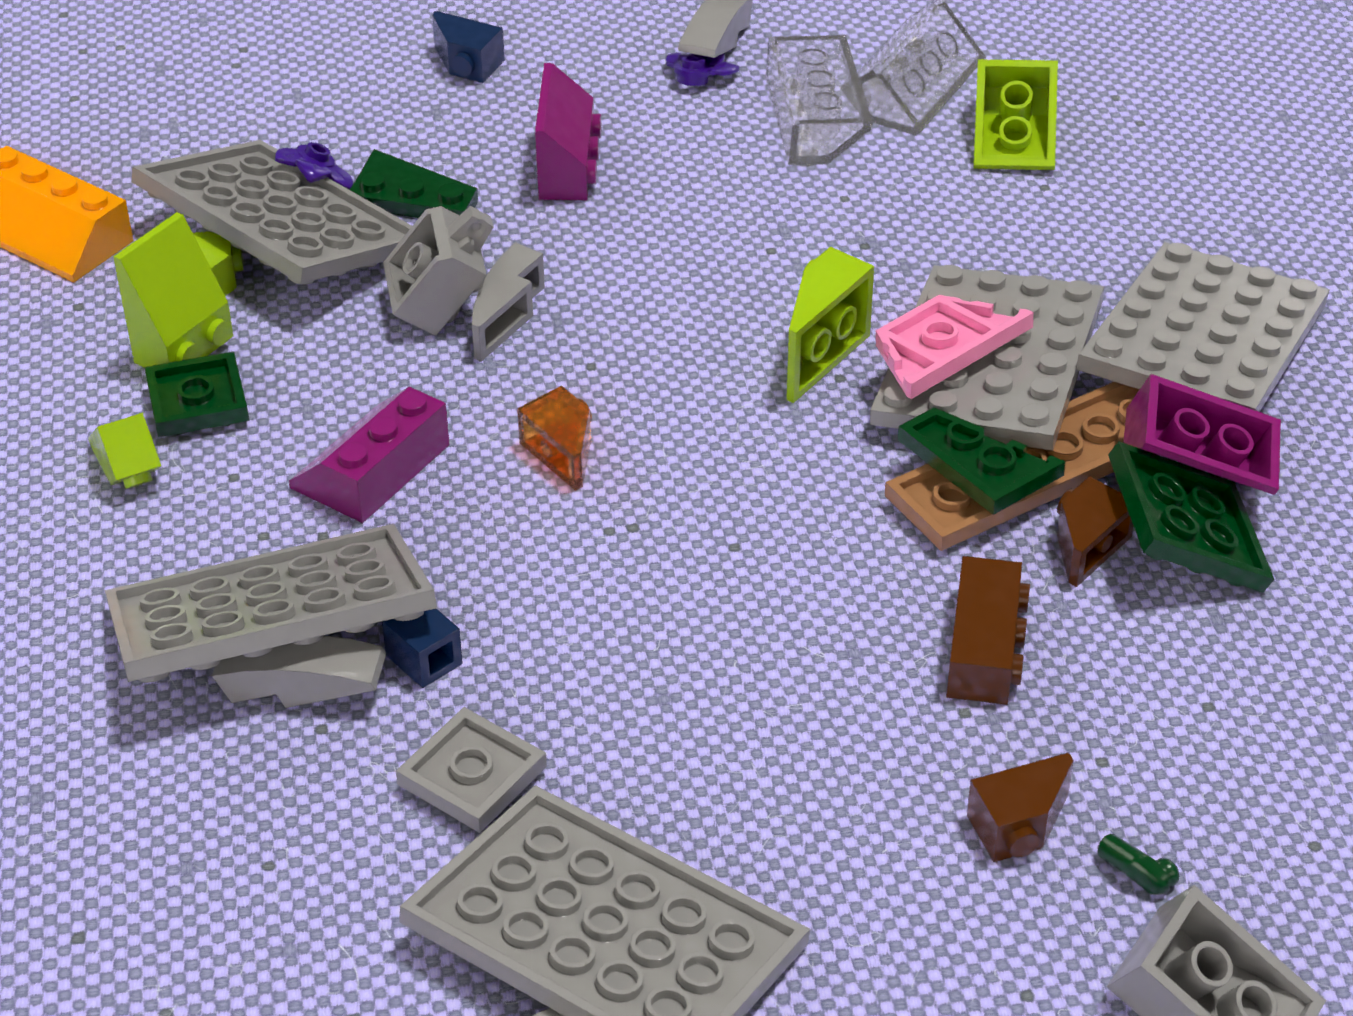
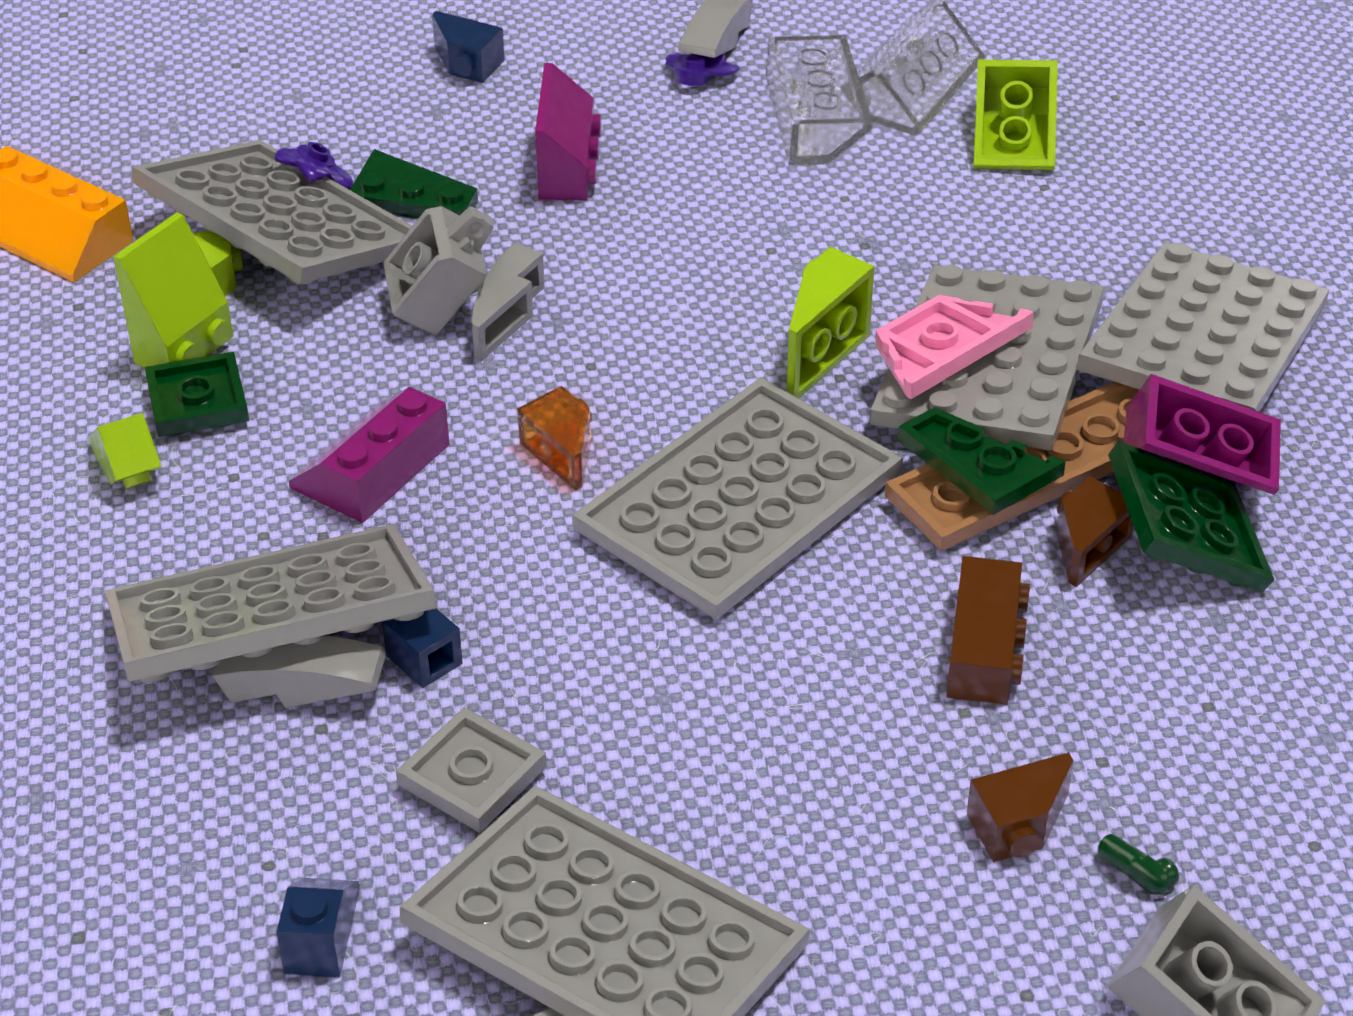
none -> dark blue slope [276,878,360,978]
none -> light grey plate [572,377,903,620]

